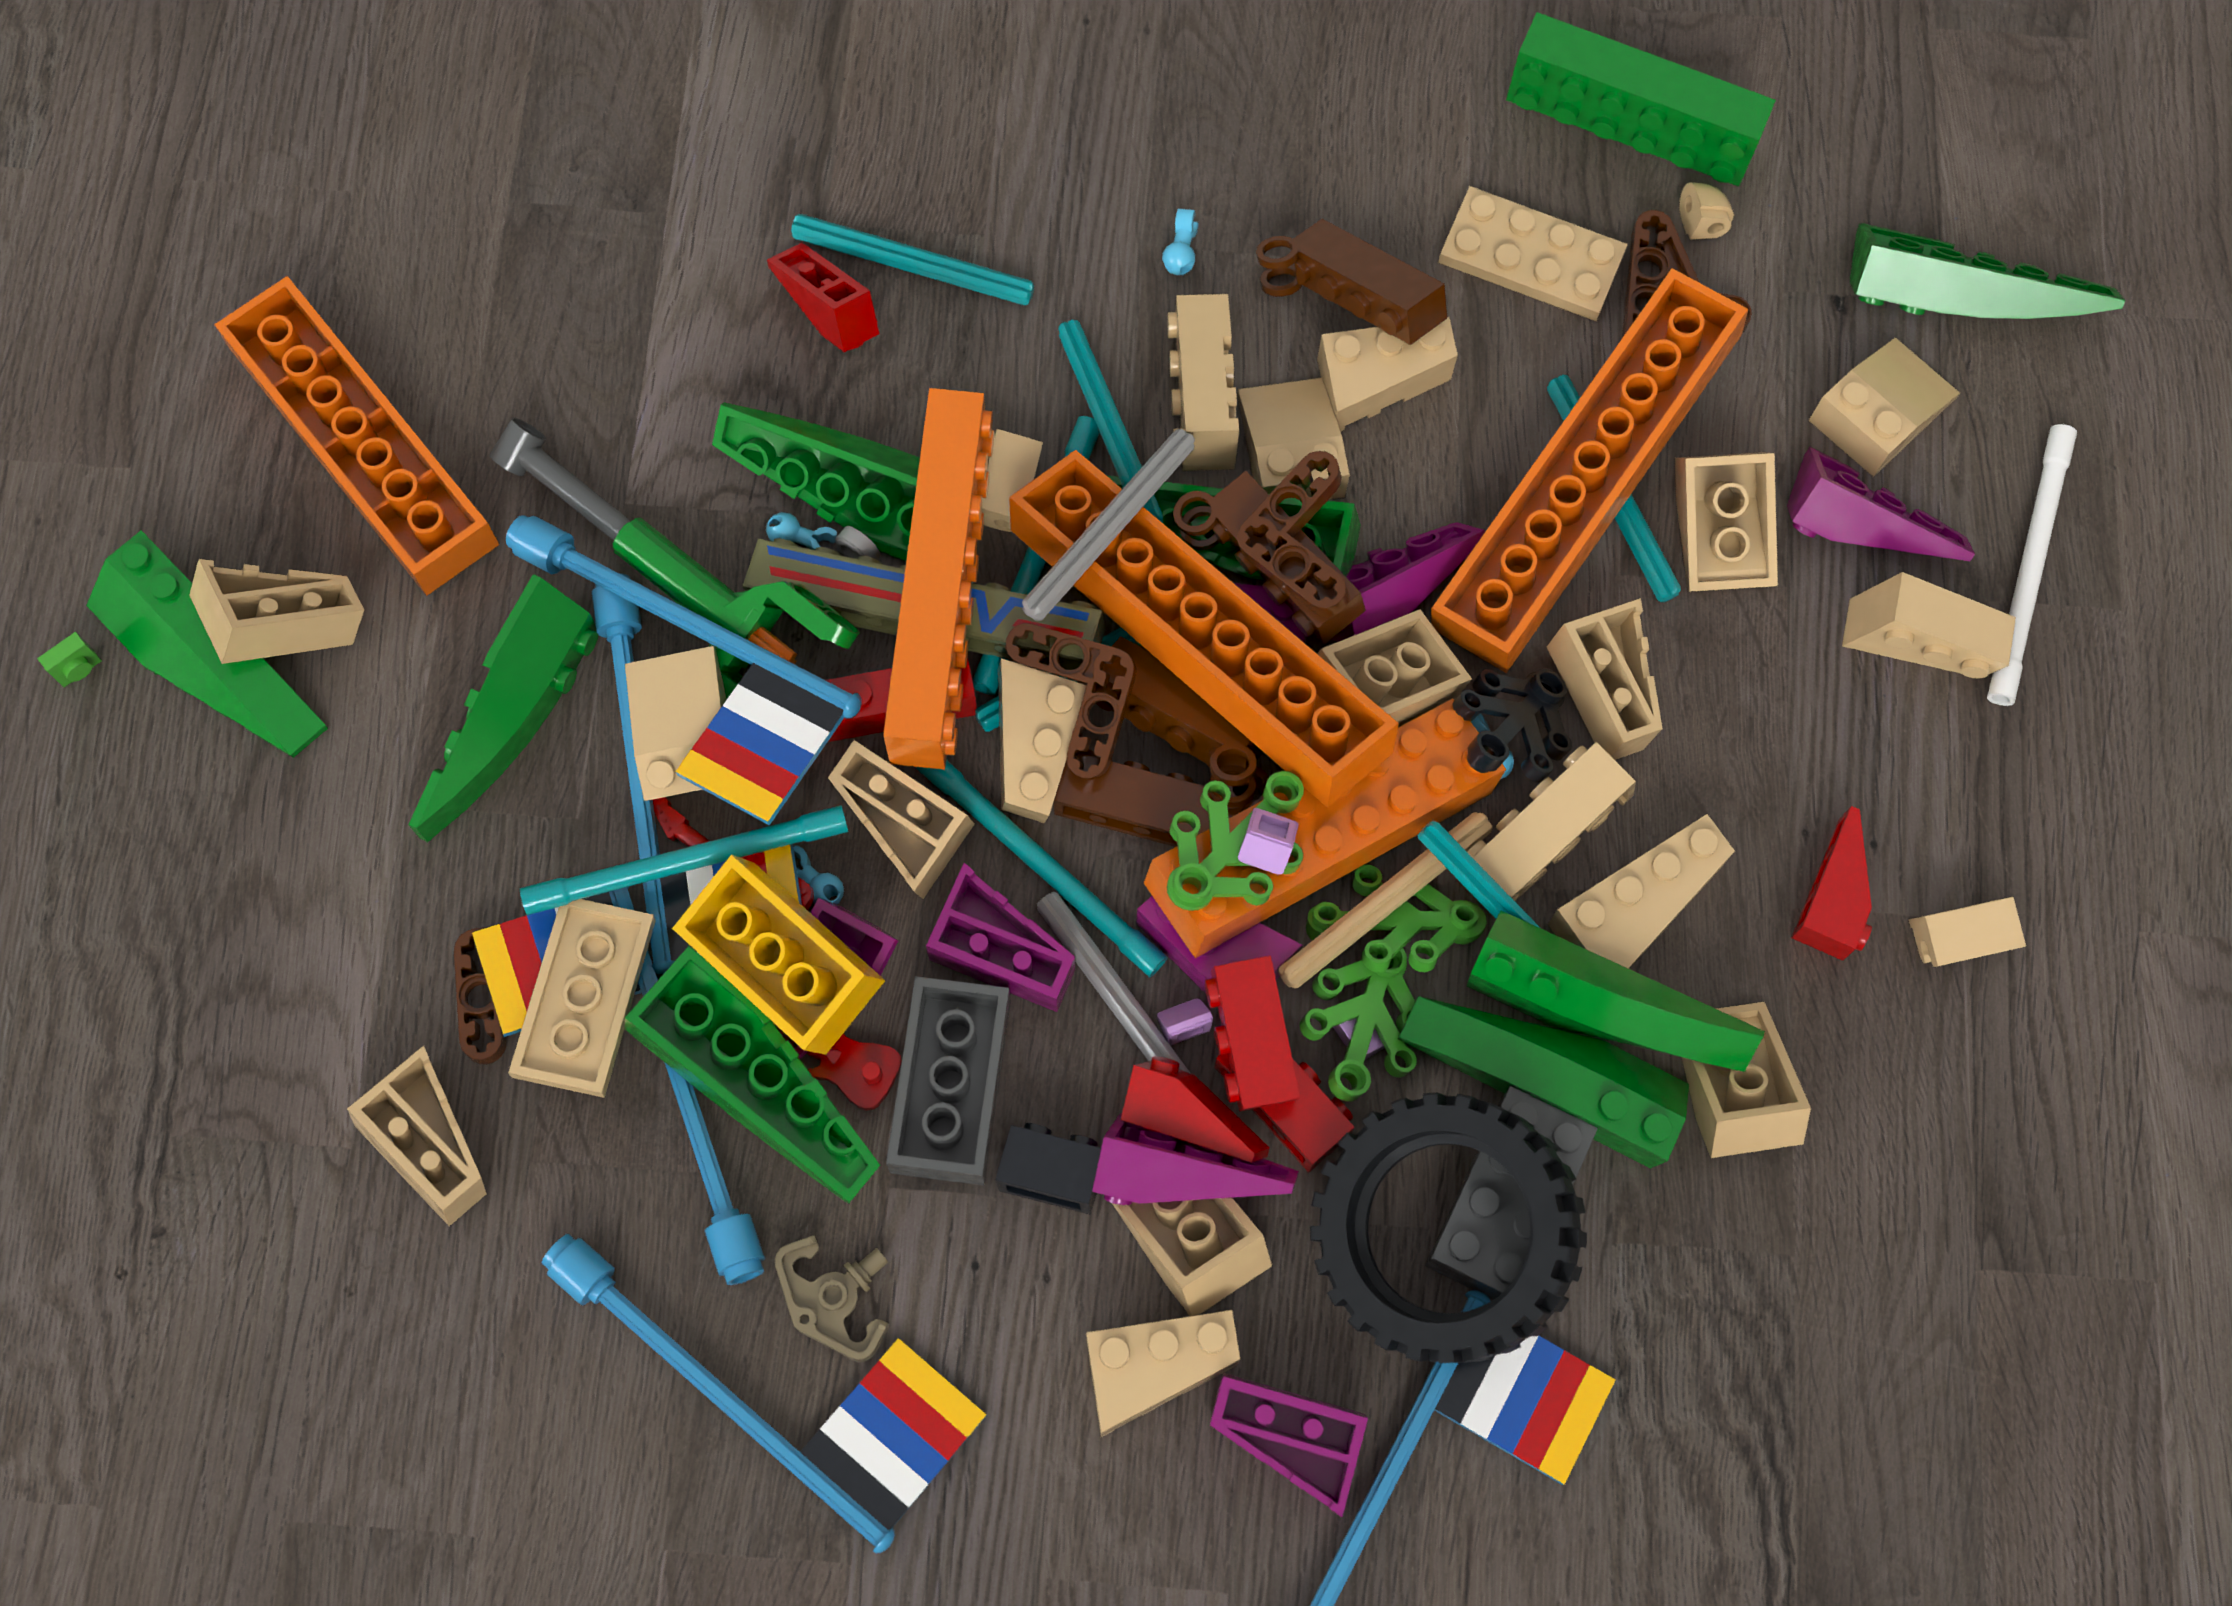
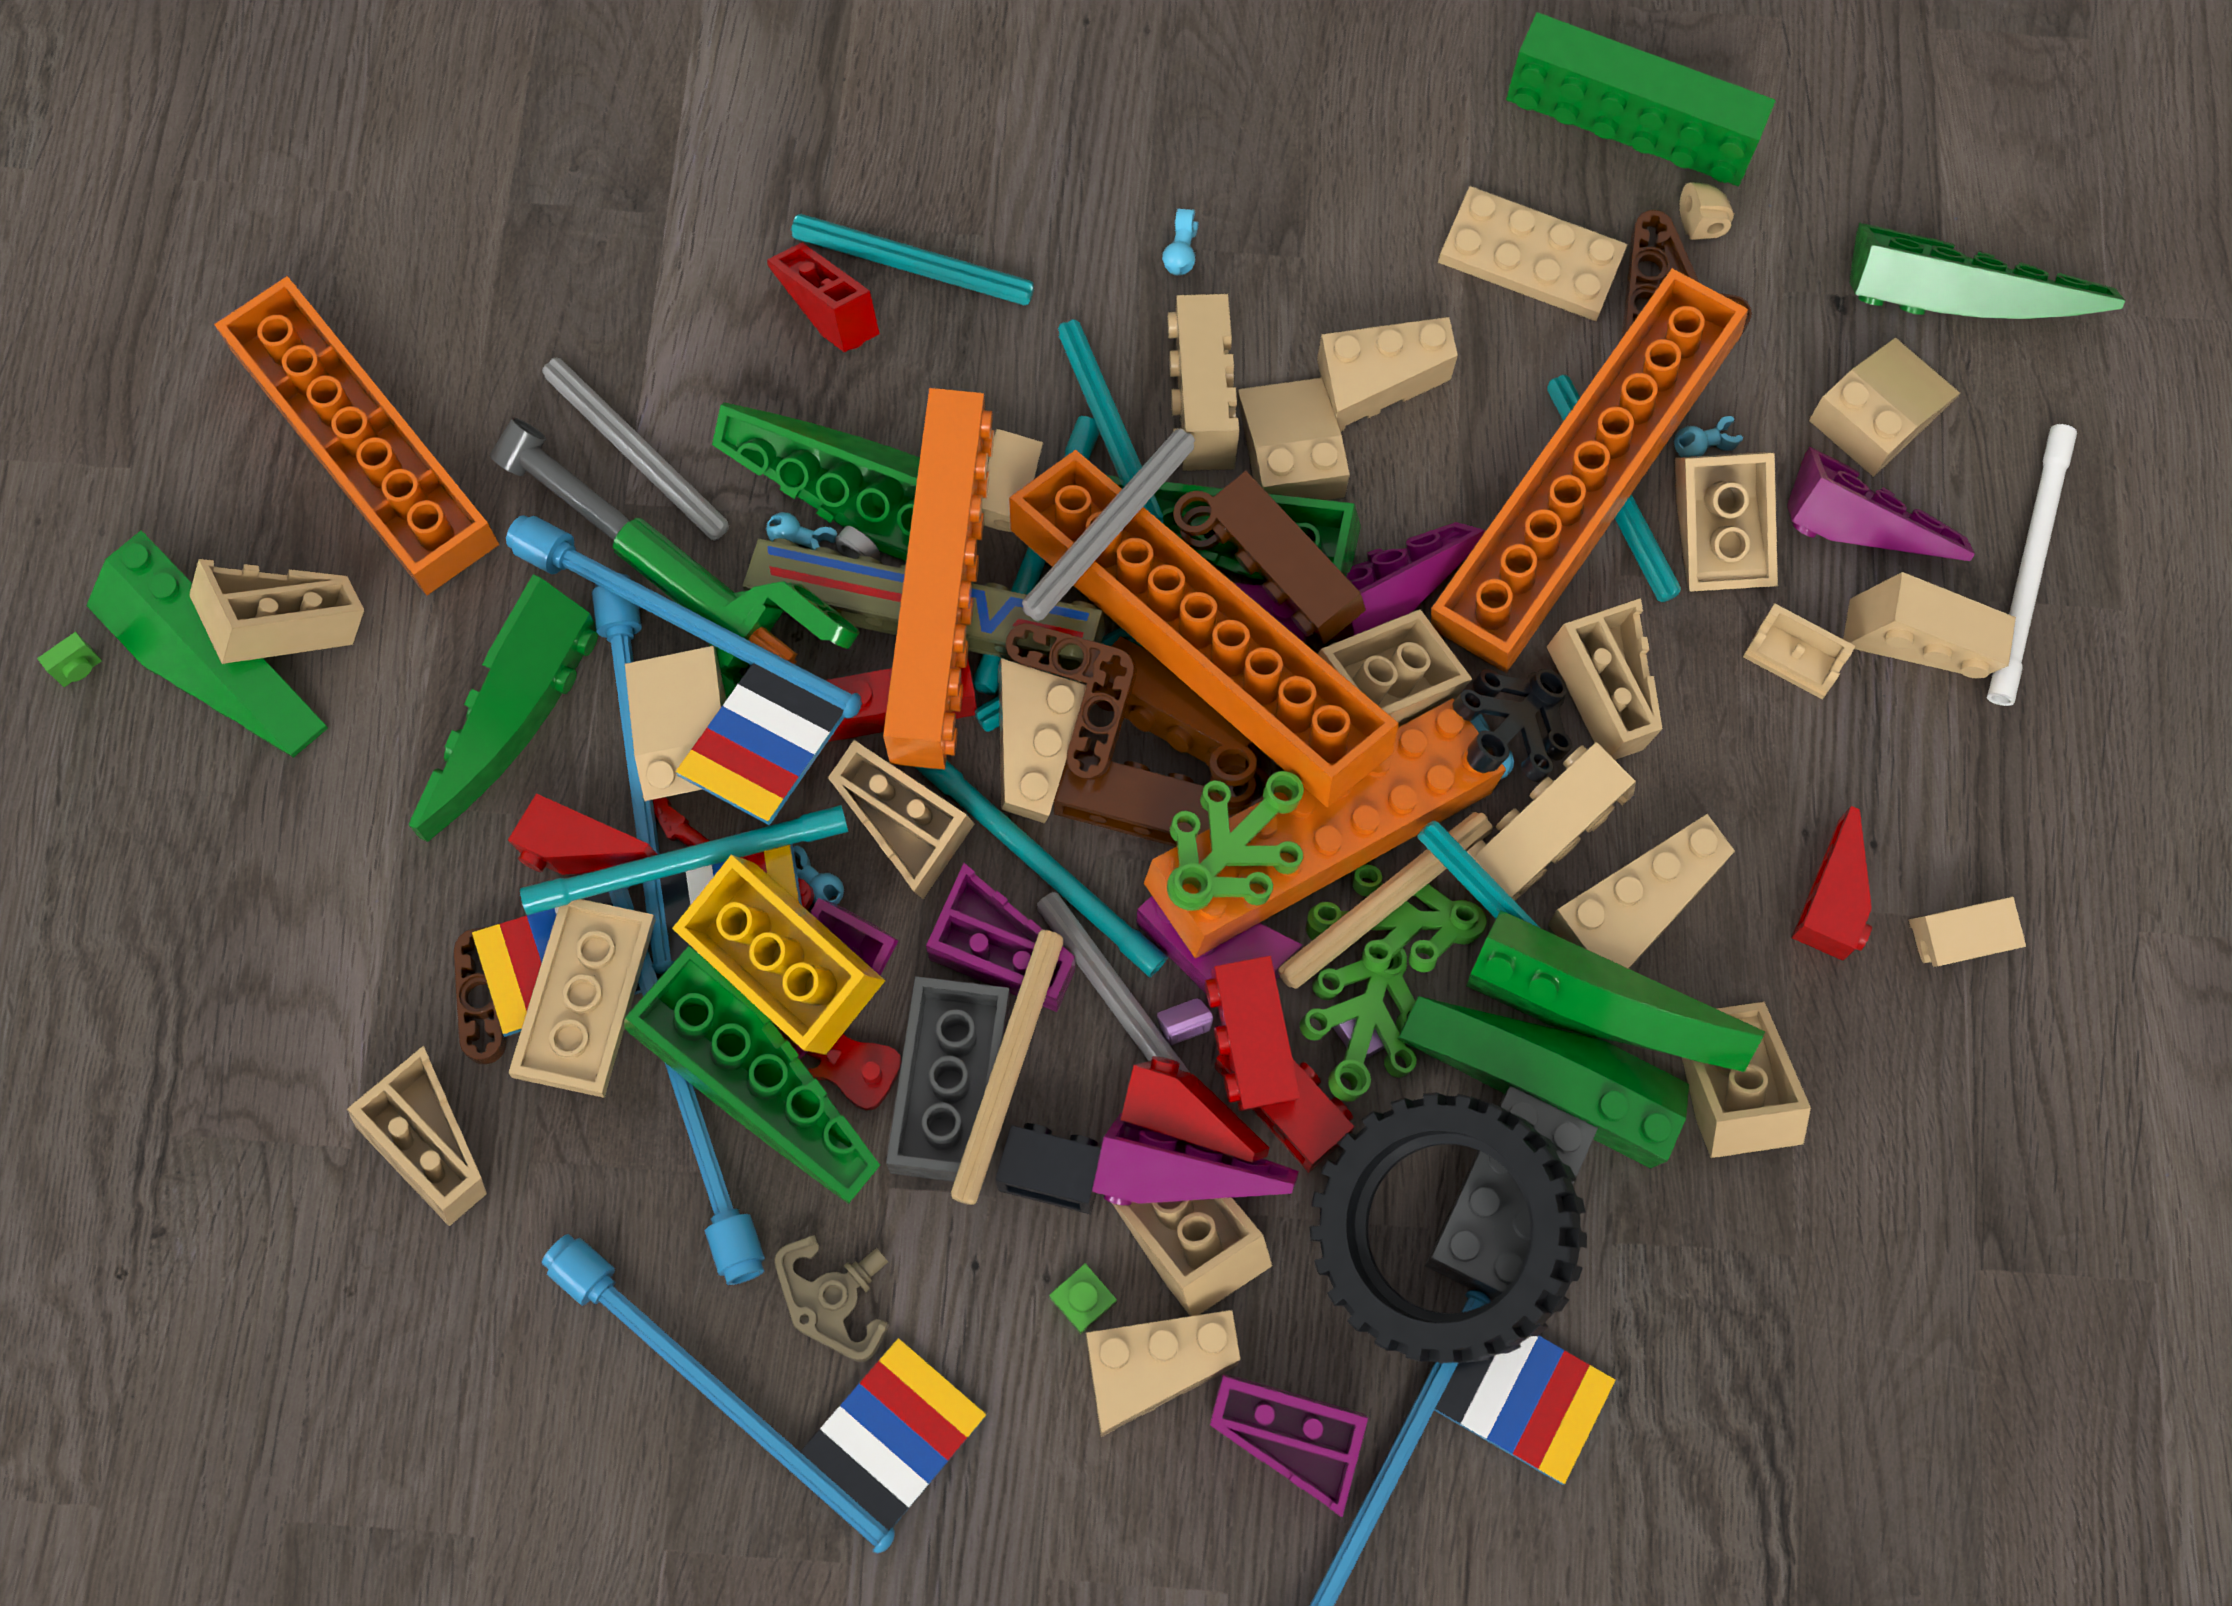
reddish brown beam [1237,451,1349,617] -> none
lavender slope [1238,808,1299,875] -> none
reddish brown hinge [1256,219,1447,345] -> none
none -> red slope [508,793,658,875]
none -> light grey axle [542,358,729,541]
none -> tan axle [951,930,1063,1205]
none -> bright green plate [1049,1263,1117,1334]
none -> medium azure arm [1673,416,1743,457]
none -> tan hinge [1743,603,1855,700]

